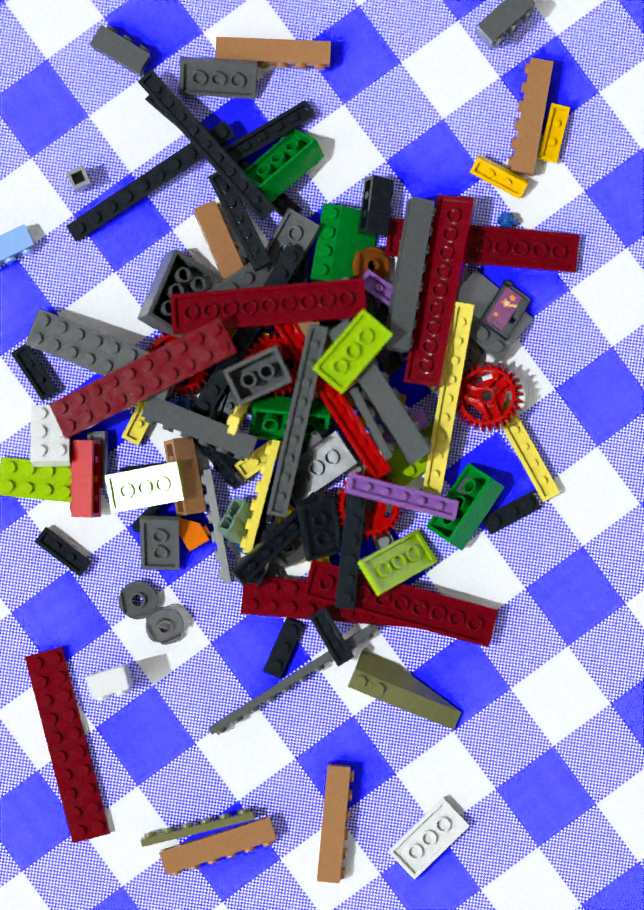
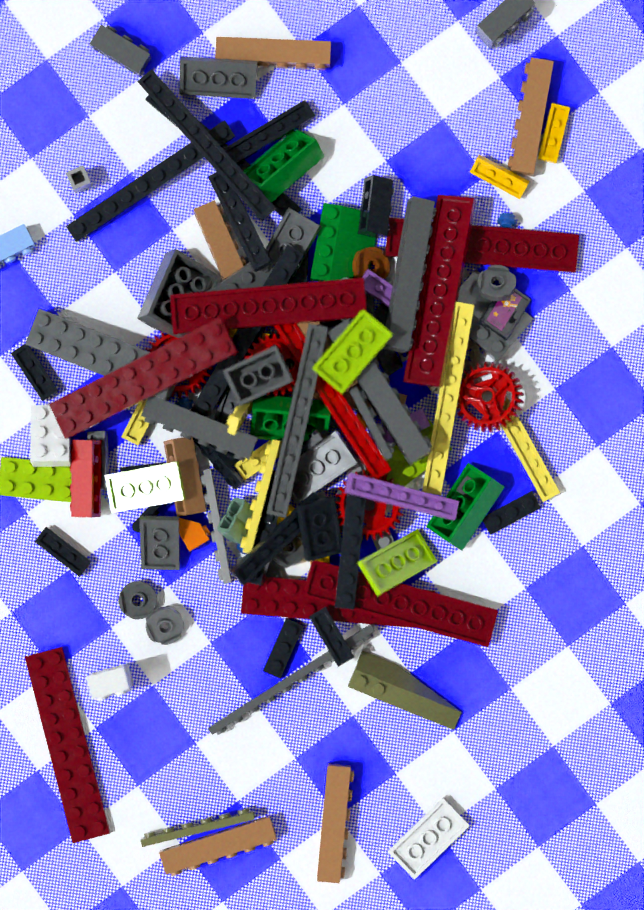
none -> dark grey plate [477,265,516,301]

